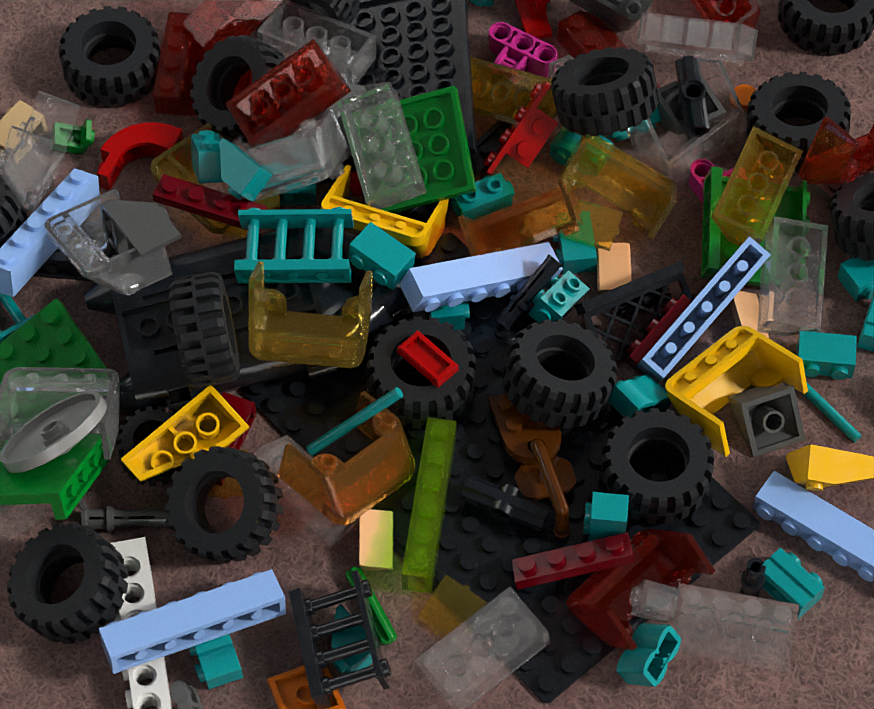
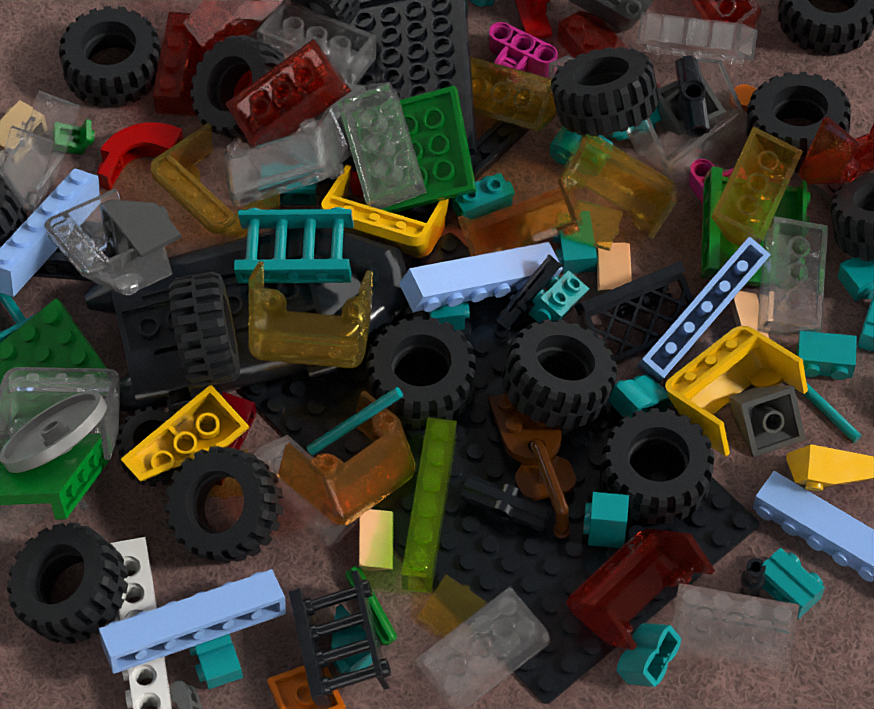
dark grey pin [81,506,170,532] -> none
dark red plate [152,174,267,231] -> none
teal brick [191,130,224,183] -> none
teal slope [219,138,272,202] -> none
teal brick [348,222,416,290] -> none
red tile [397,330,459,388] -> none
red bracket [483,81,558,175] -> none
dark red plate [512,532,634,589] -> none
dark red plate [625,294,692,368] -> none
clear brick [629,580,679,624] -> none

